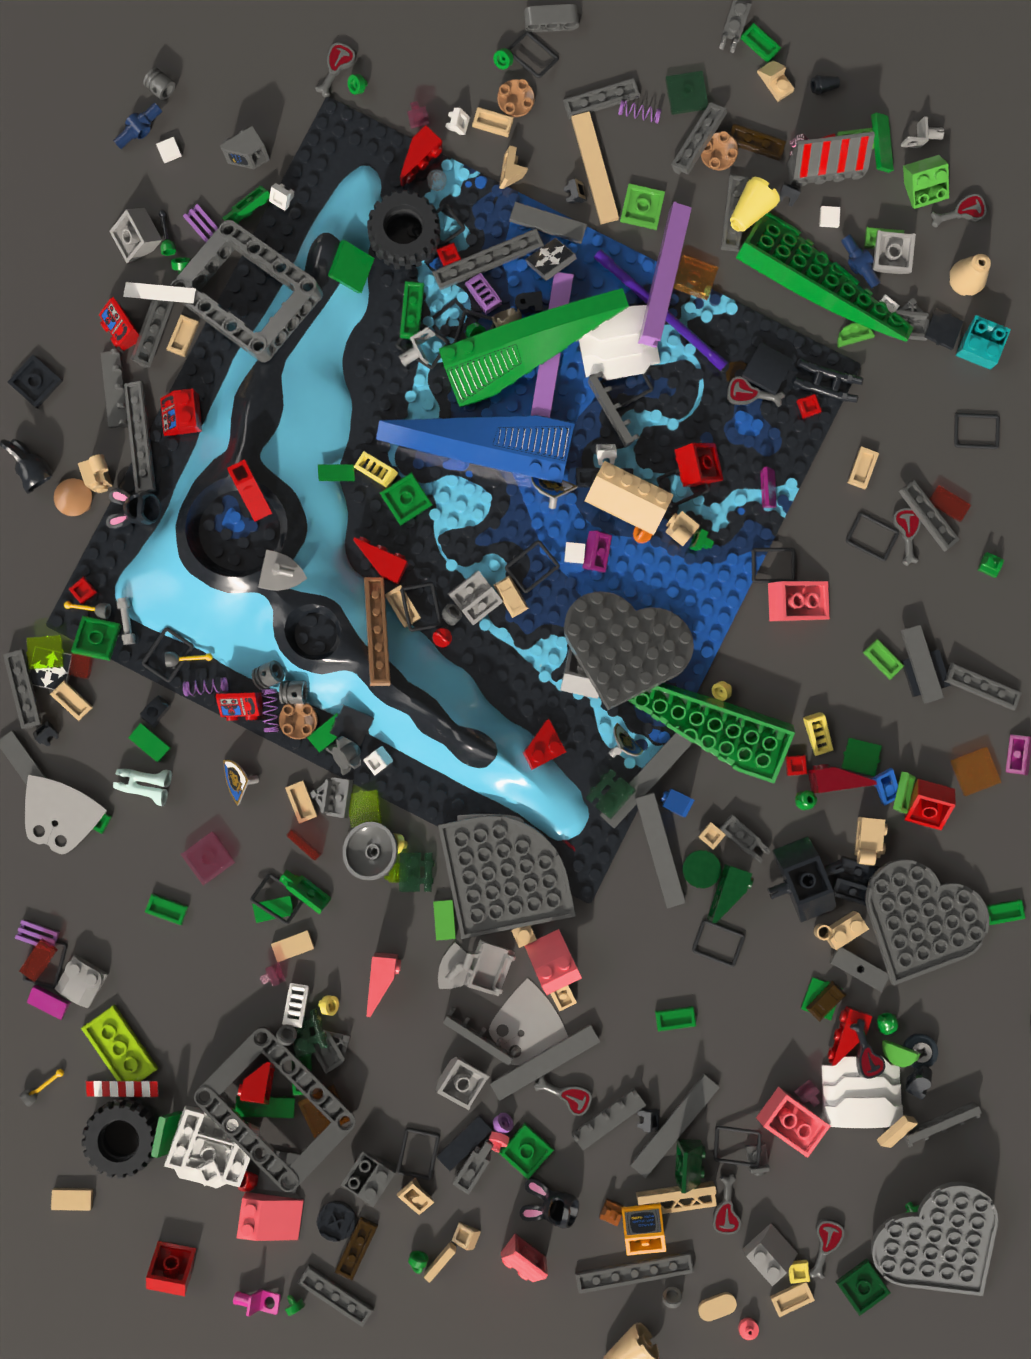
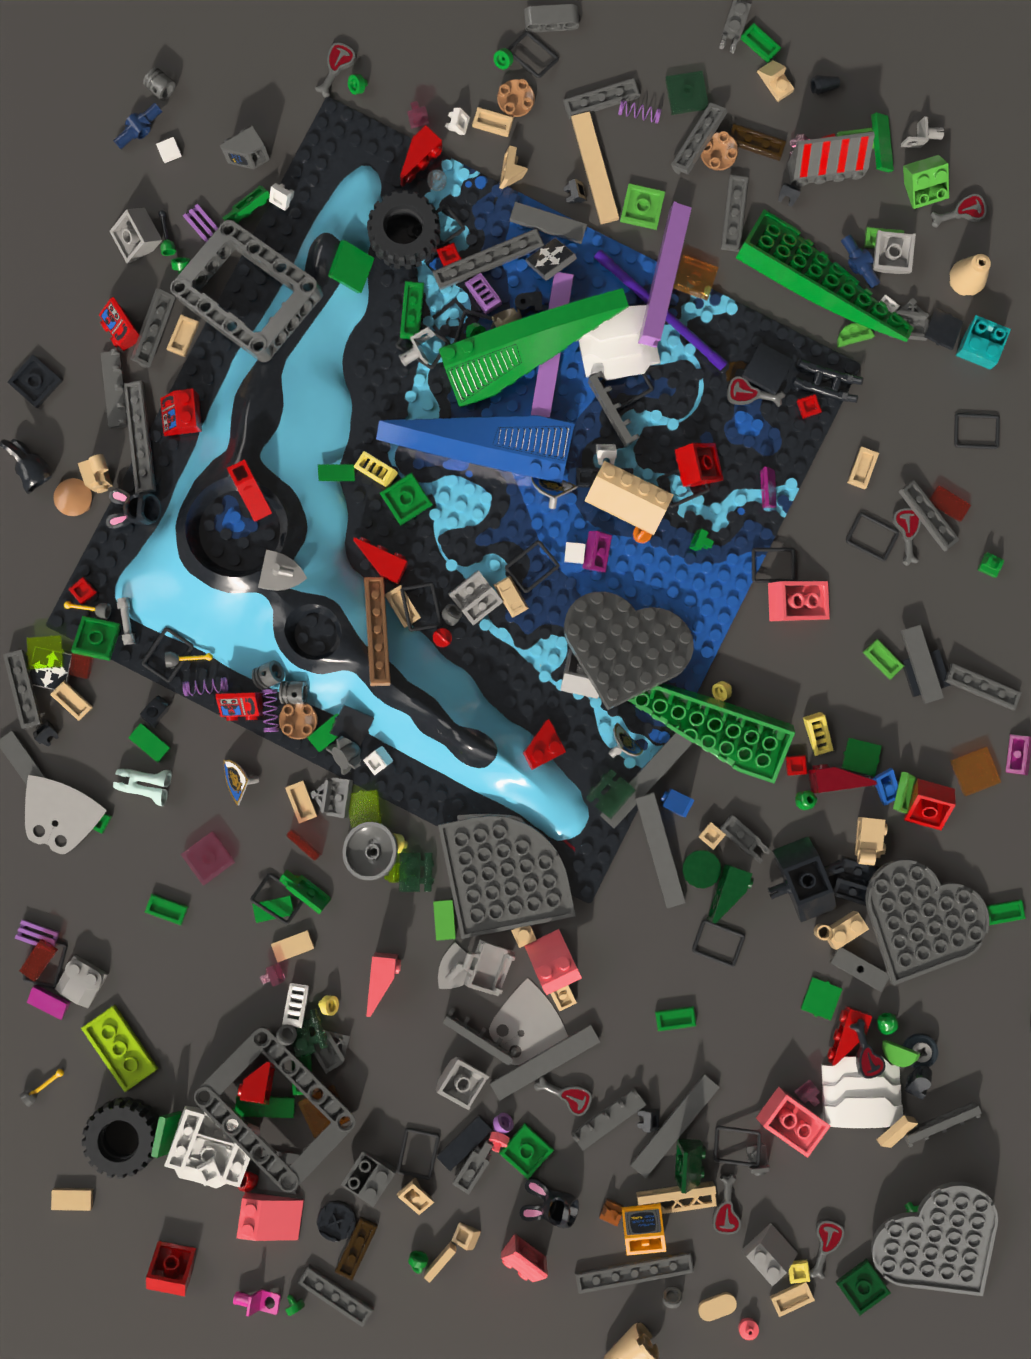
sticker [86,1081,158,1097] -> none
white sticker [123,282,196,303] -> none
tan hinge [666,511,700,546] -> none
light yellow cone [730,177,780,231] -> none
dark brown tile [806,980,847,1022] -> none
white tile [819,206,840,228] -> none

